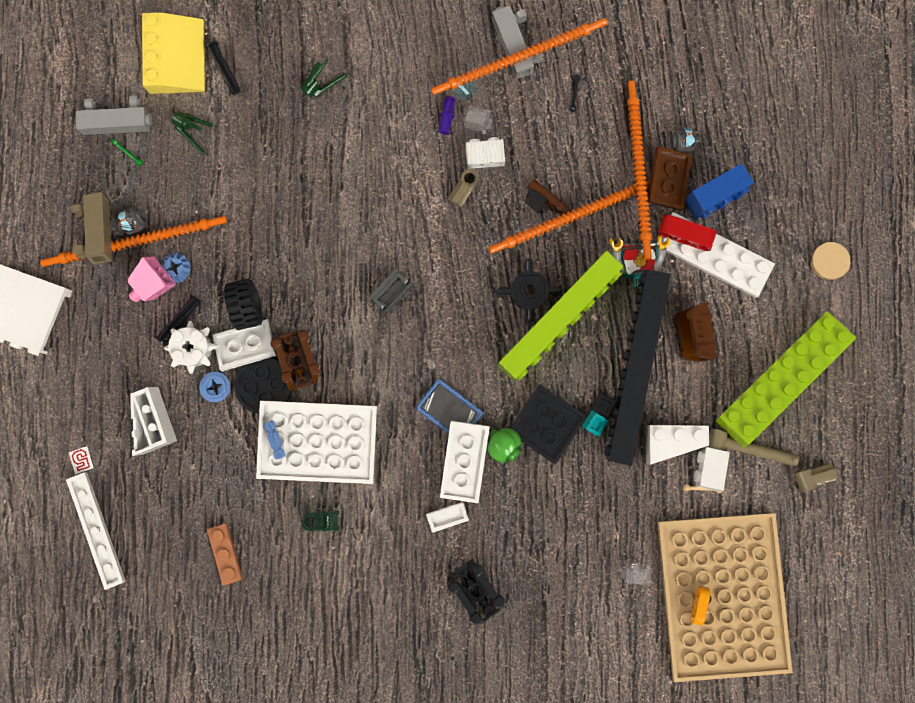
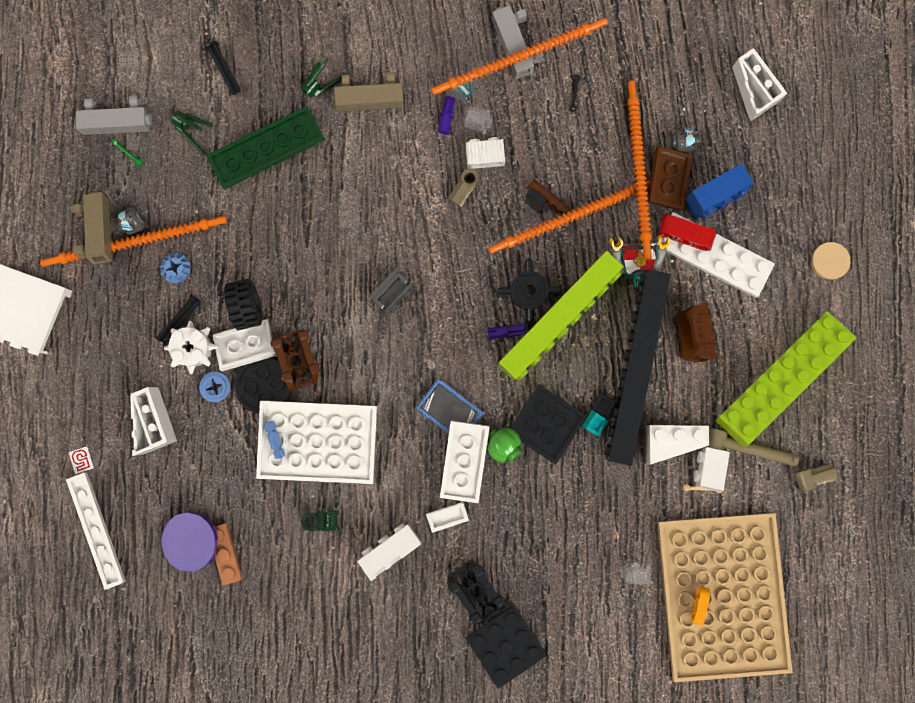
bright pink torso [128,256,176,302] -> none
light yellow slope [142,12,205,94] -> none
none -> tile [162,512,218,572]
none -> dark green plate [206,106,325,190]
none -> dark tan brick [331,72,404,112]
none -> white wedge [357,523,422,581]
none -> black plate [465,605,547,689]
none -> dark purple axle [488,324,526,340]
none -> white wedge [732,48,787,122]

